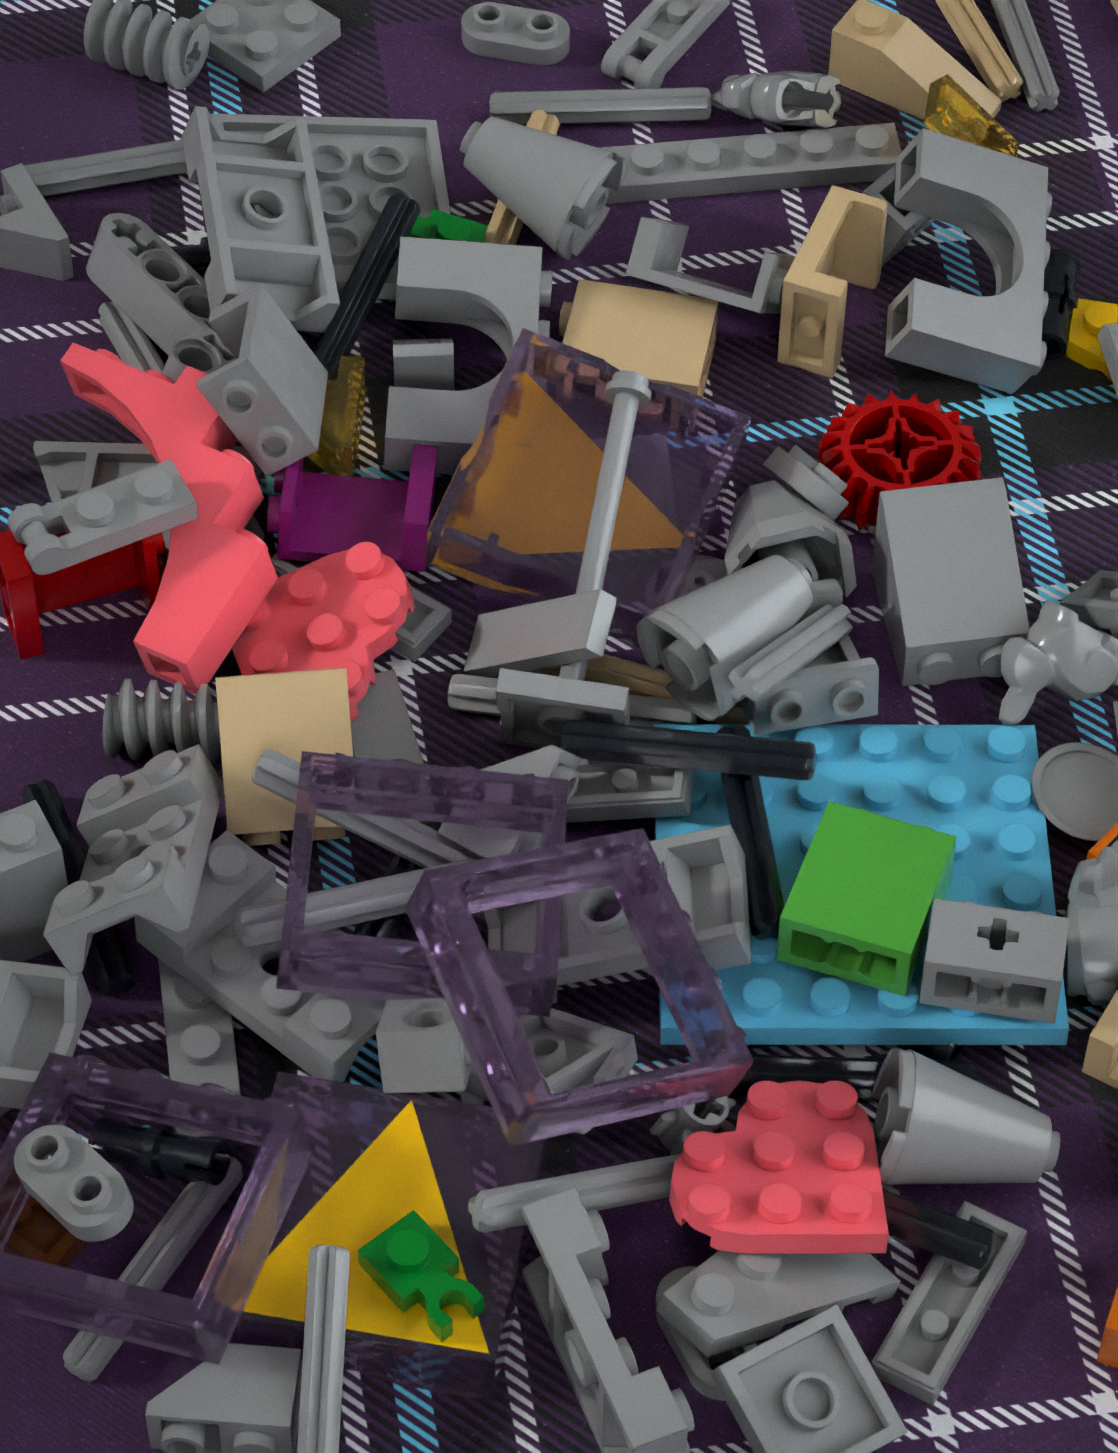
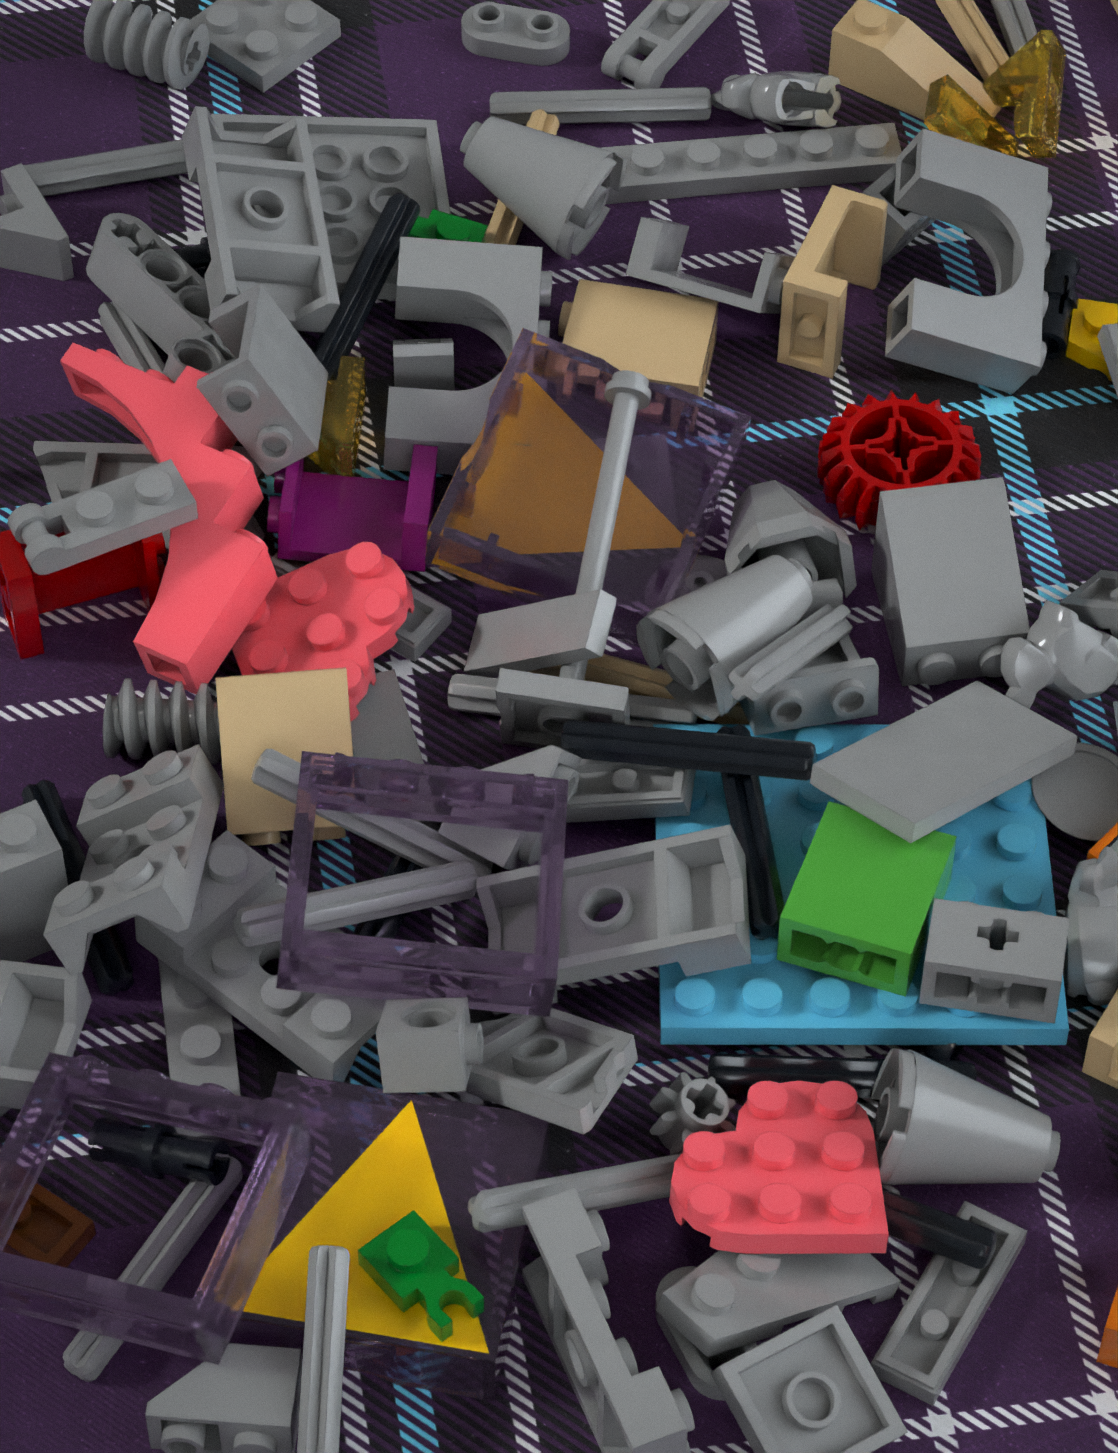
light grey plate [14,1125,134,1242] -> none
clear purple window [405,828,754,1147] -> none
light grey plate [762,445,849,521] -> none
none -> light grey tile [810,680,1078,843]
none -> clear yellow slope [982,30,1066,158]

